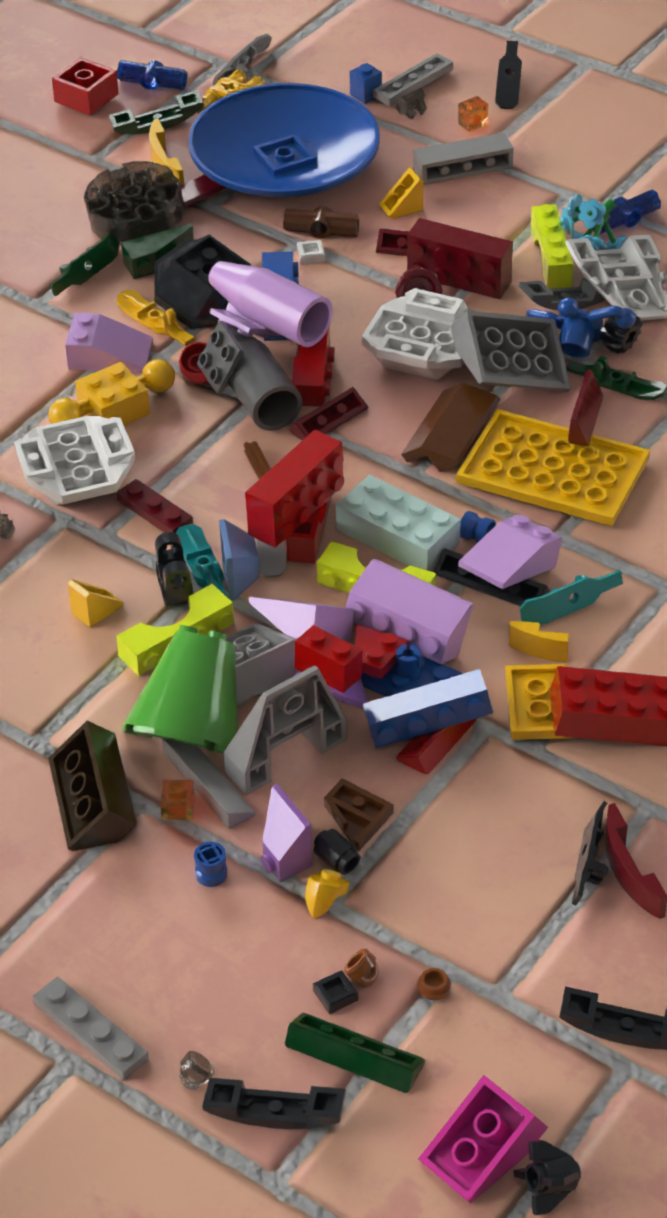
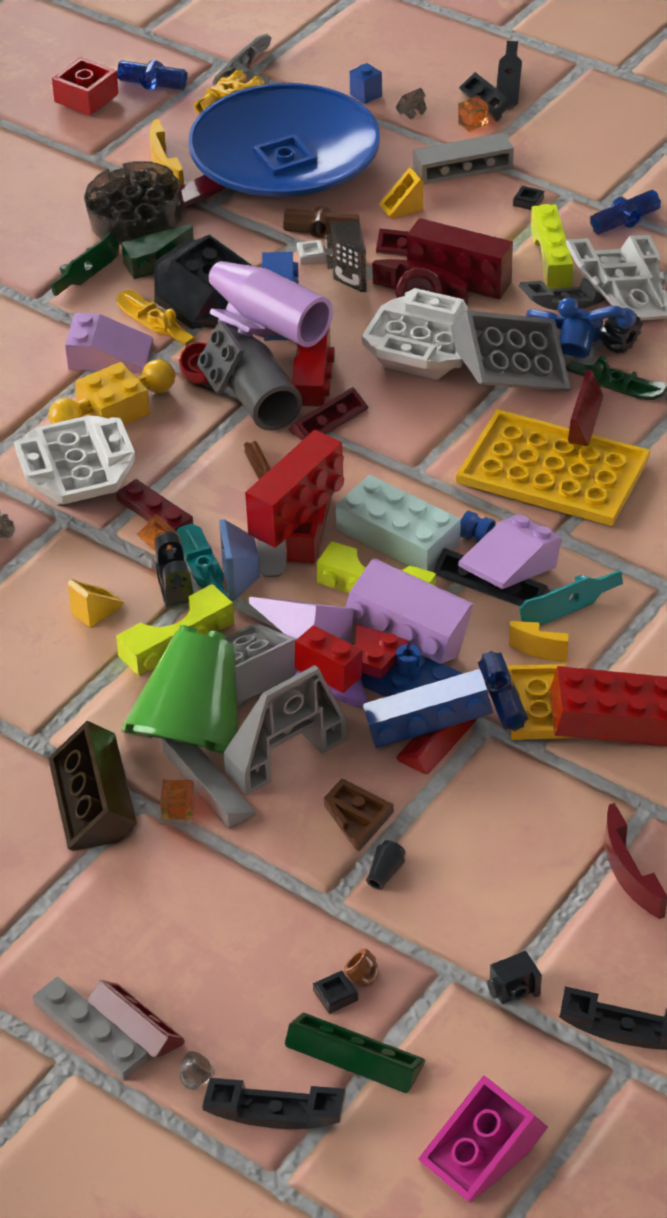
dark green slope [109,90,204,134] -> none
blue wheel [194,842,227,887] -> none
medium lavender slope [261,784,313,882] -> none
yellow plate [305,869,350,919] -> none
black brick [313,829,361,875] -> none
light grey plate [373,53,453,106] -> none
reddish brown slope [401,383,500,472] -> none
dark orange plate [417,968,451,1000] -> none
black brick [513,1140,581,1215] -> none
medium azure plant [559,194,627,250] -> none
black piece [572,800,609,906] -> none
none -> slope [88,980,185,1057]
none -> clear orange plate [137,514,181,553]
none -> clear smoke slope [325,221,367,292]
none -> black cone [366,840,406,890]
none -> dark red slope [372,259,468,305]
none -> black plate [459,72,514,122]
none -> clear blue piece [478,651,528,731]
none -> black brick [487,951,542,1004]
none -> black tile [513,186,544,210]

